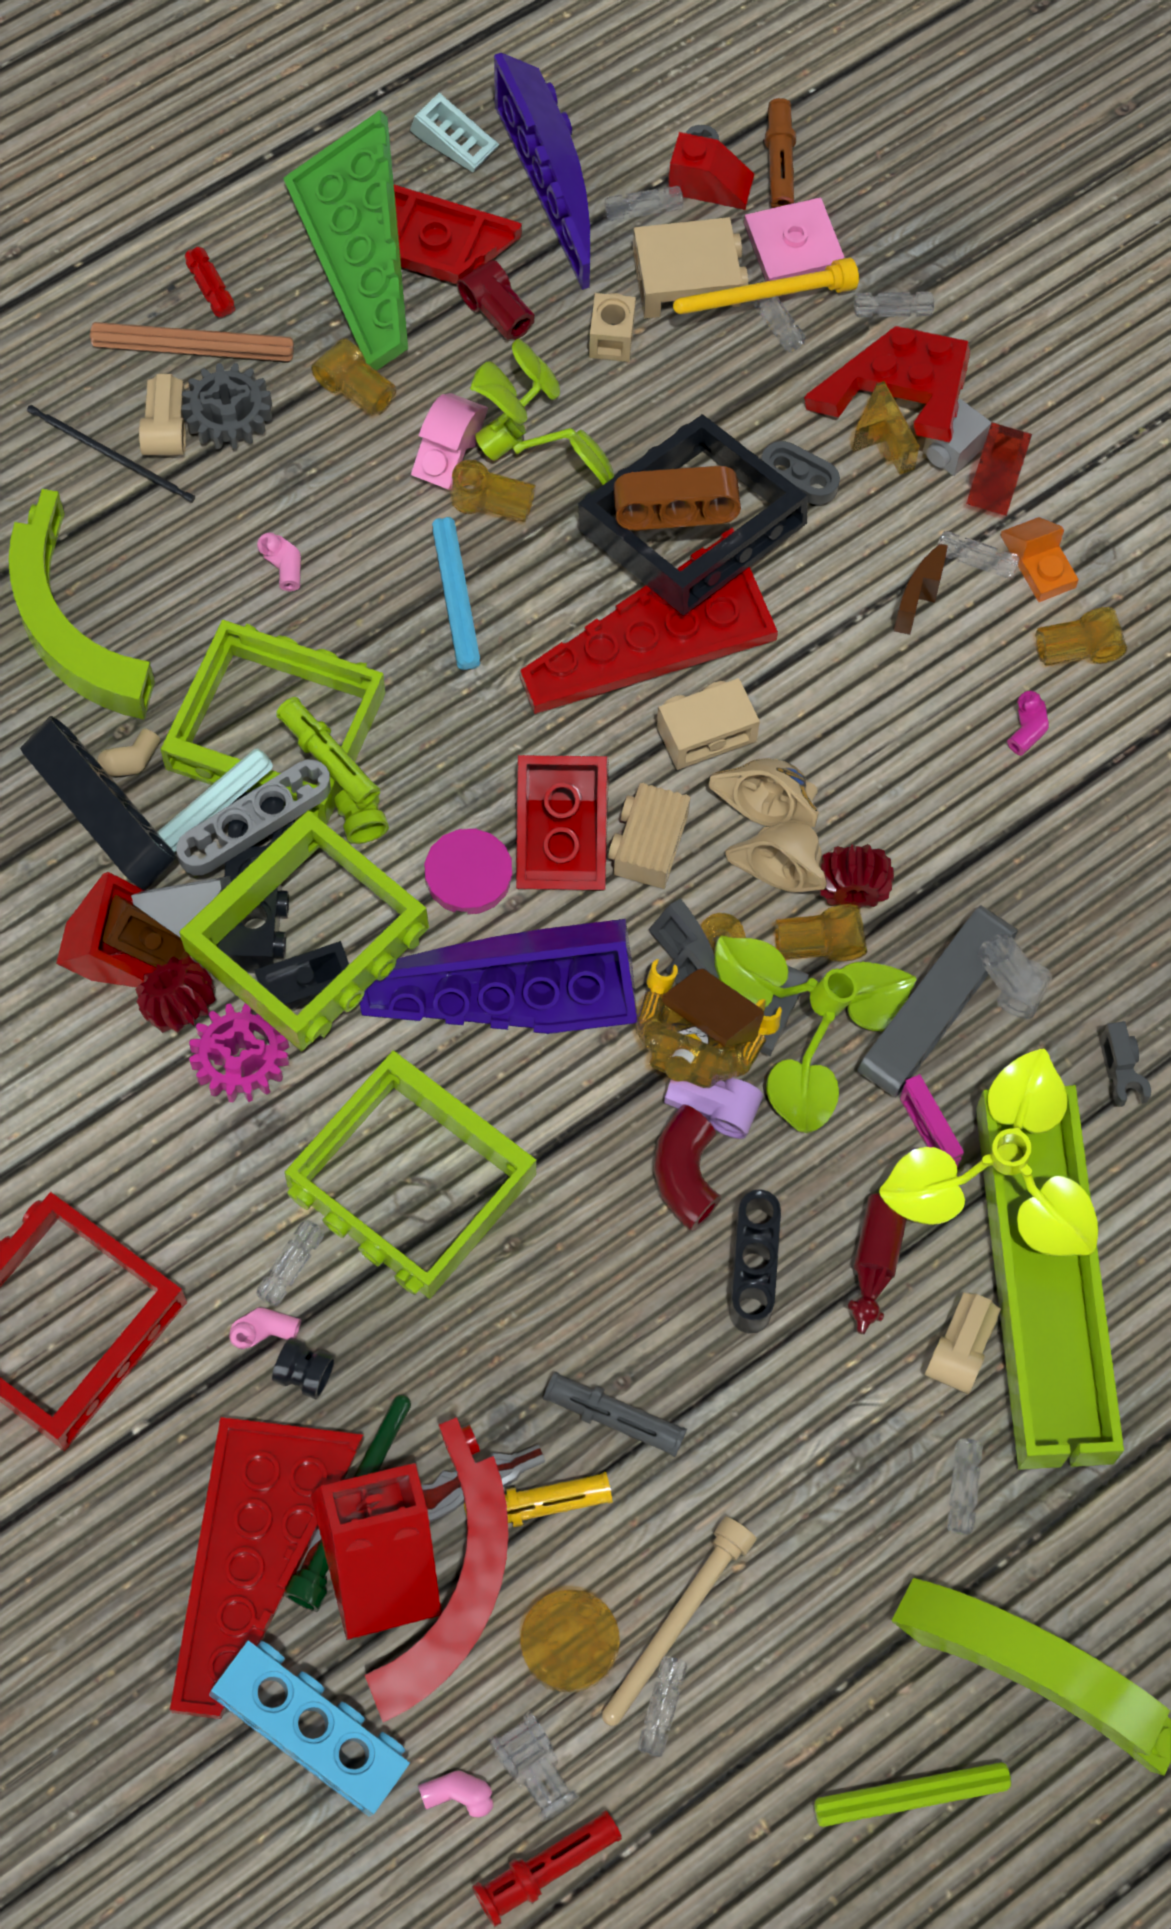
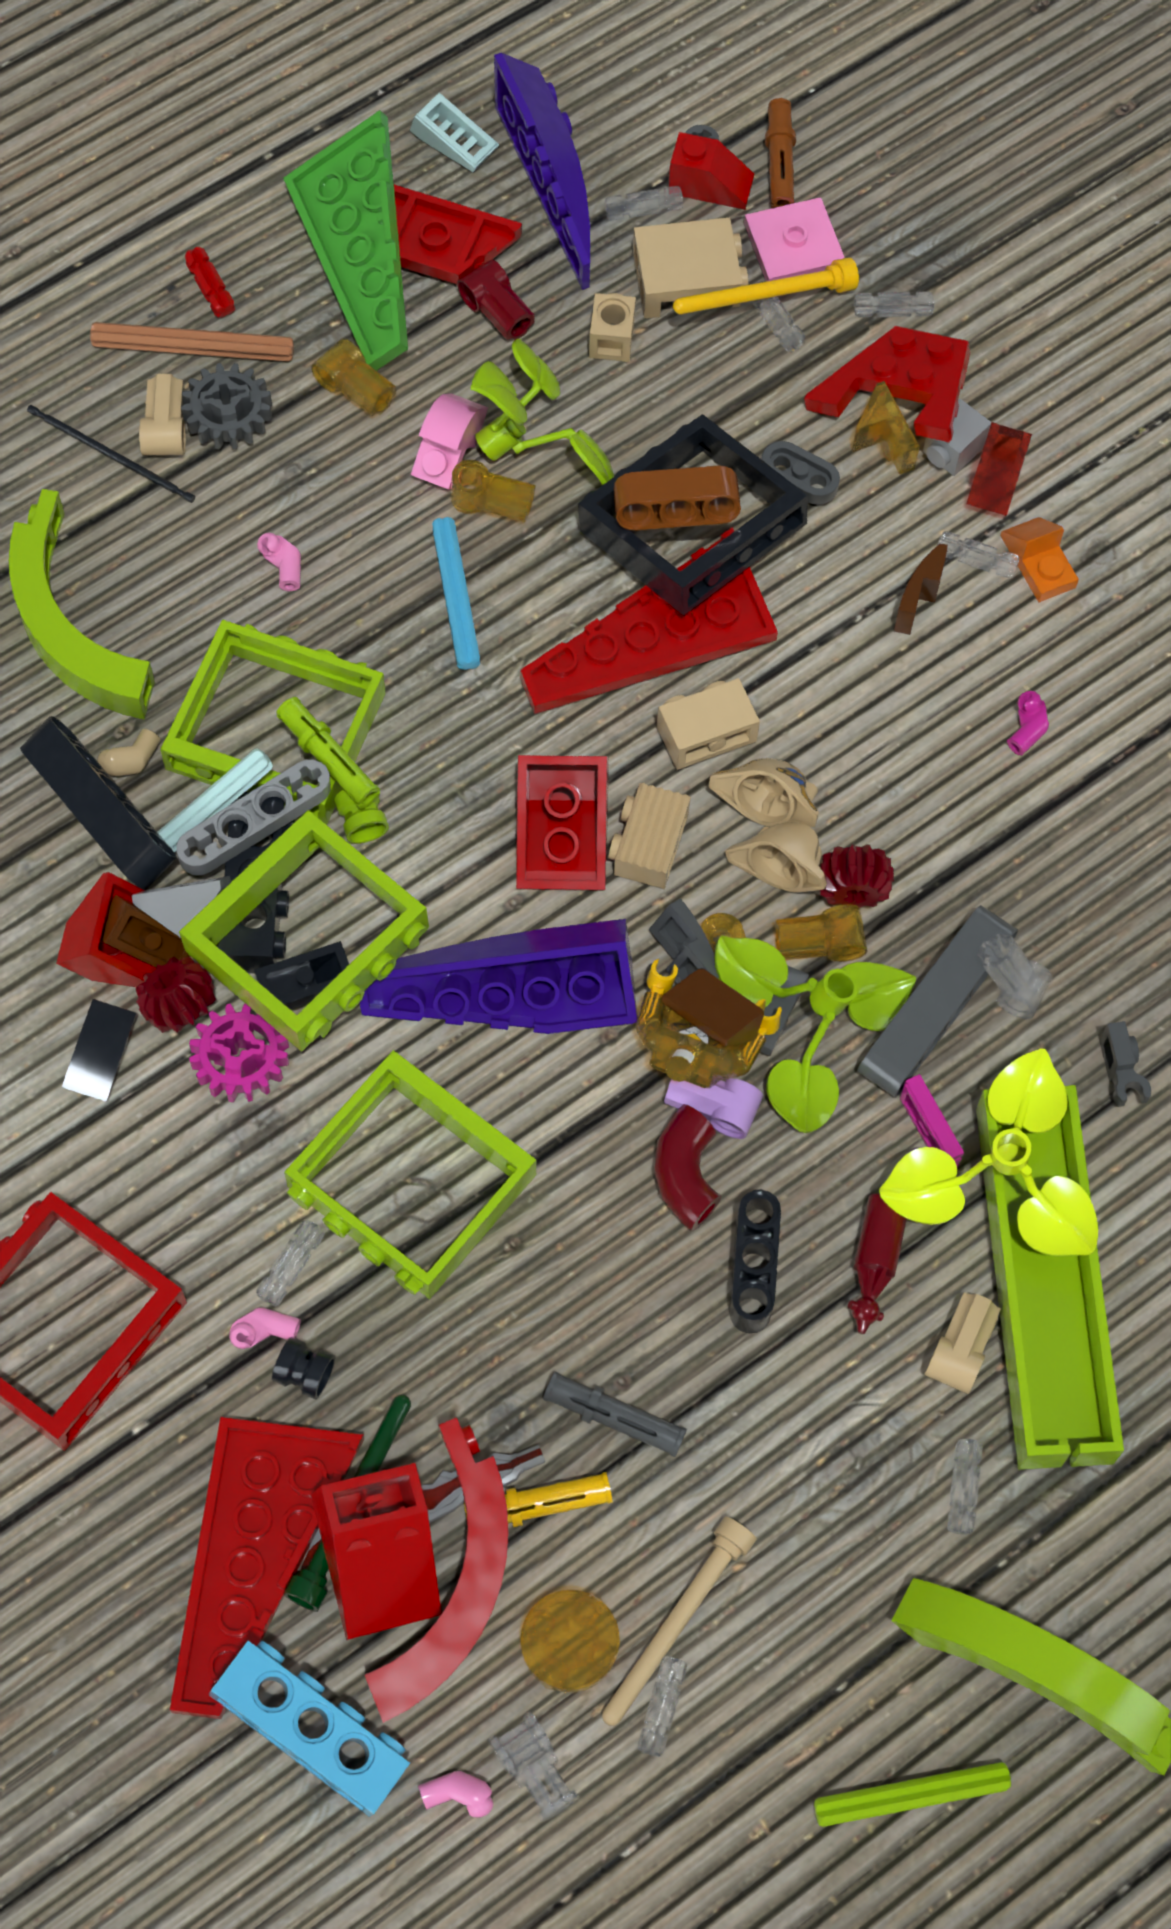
dark pink tile [425,829,512,914] -> none
red pin [472,1810,622,1927] -> none
clear yellow piece [1035,607,1127,666] -> none
none -> black slope [62,999,137,1101]

